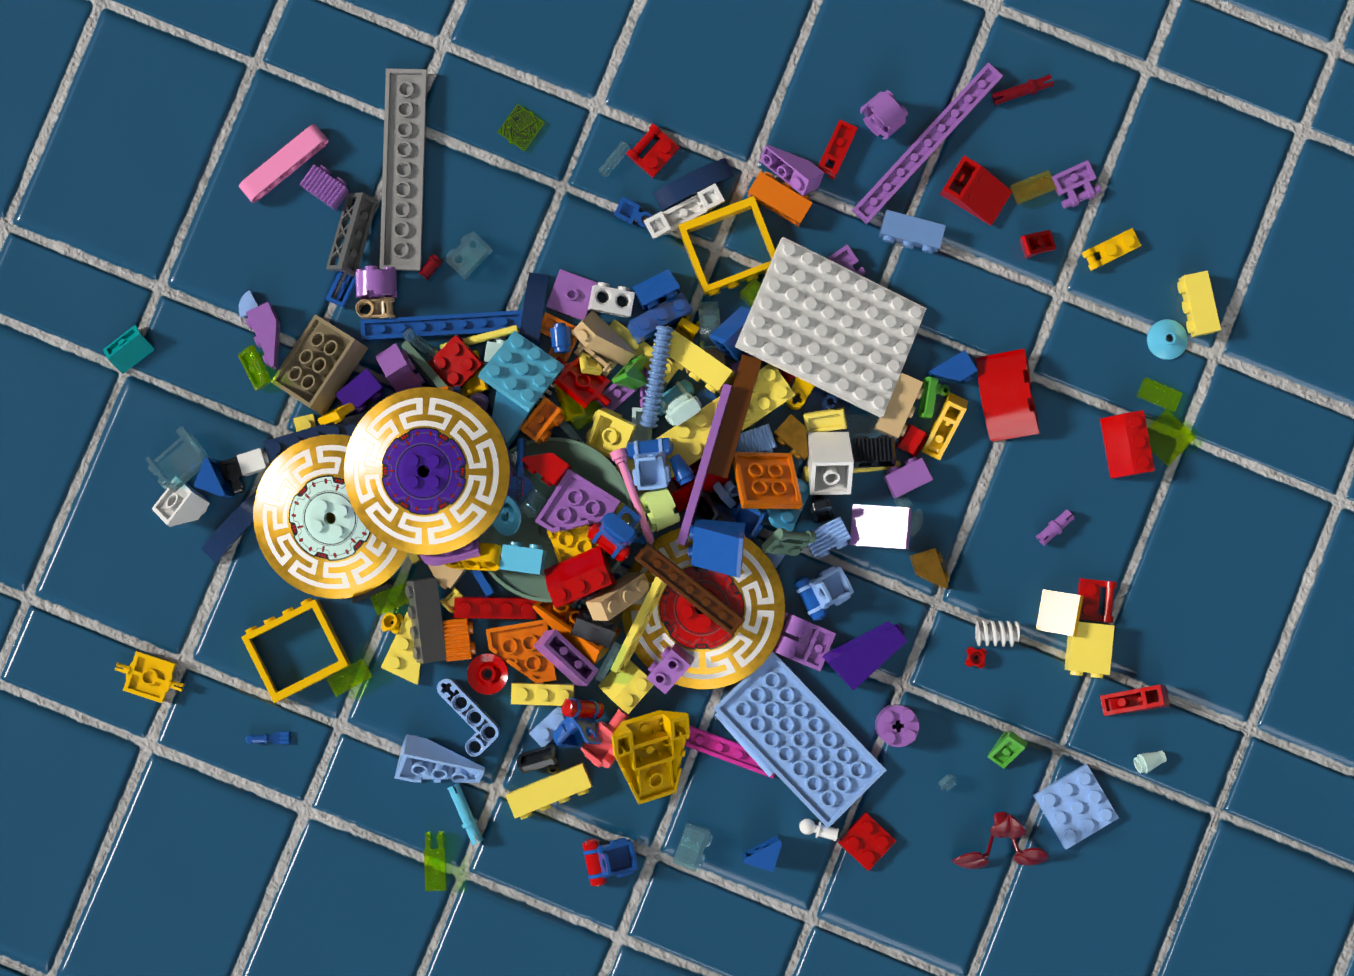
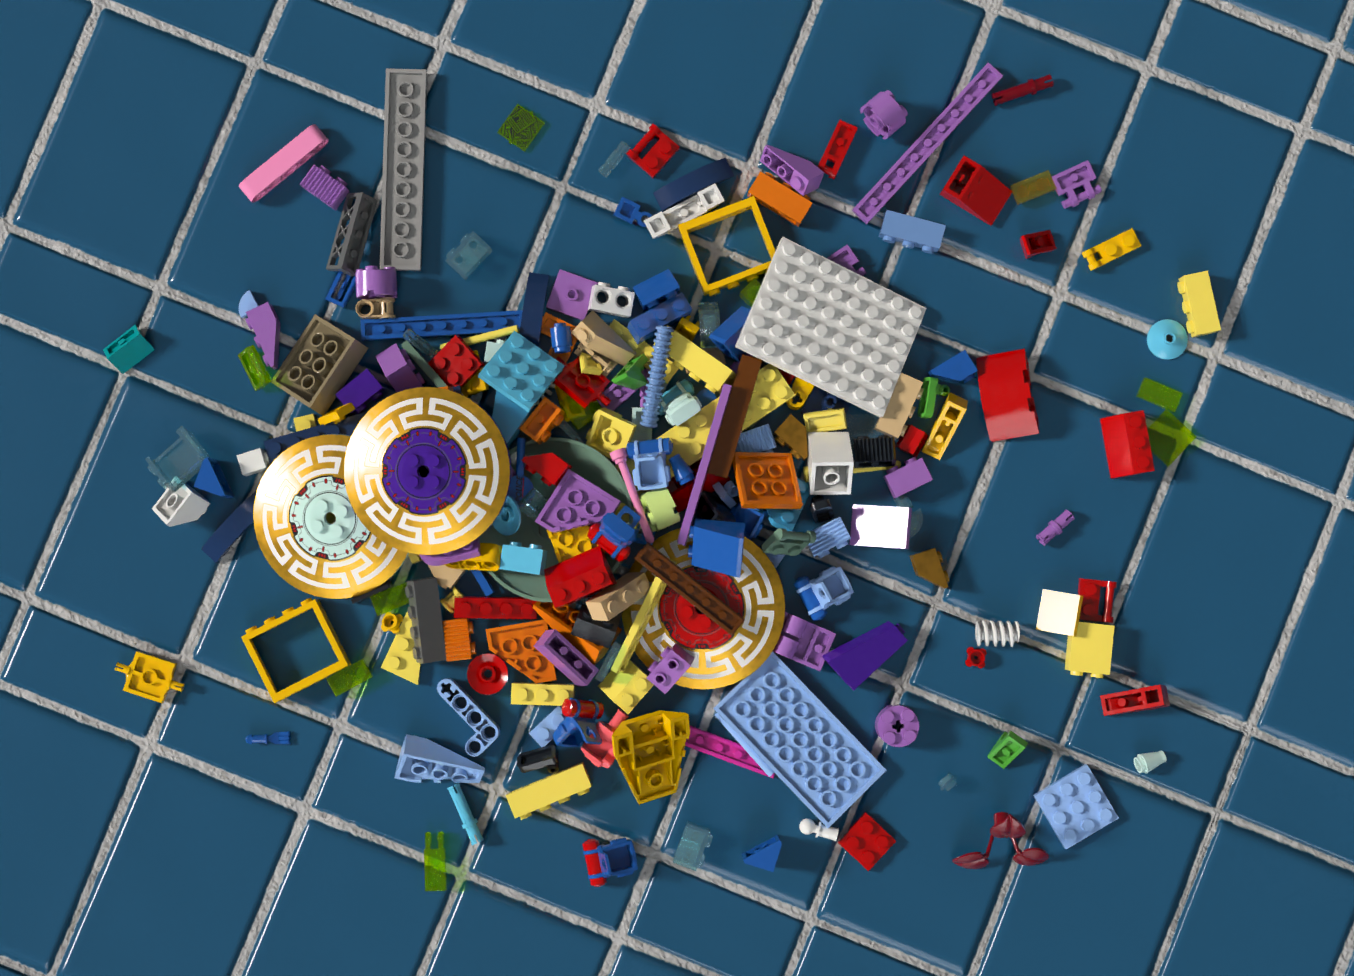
black plate [219,456,246,494] -> none
dark red pin [418,254,443,280] -> none
lavender tile [469,393,489,410] -> none

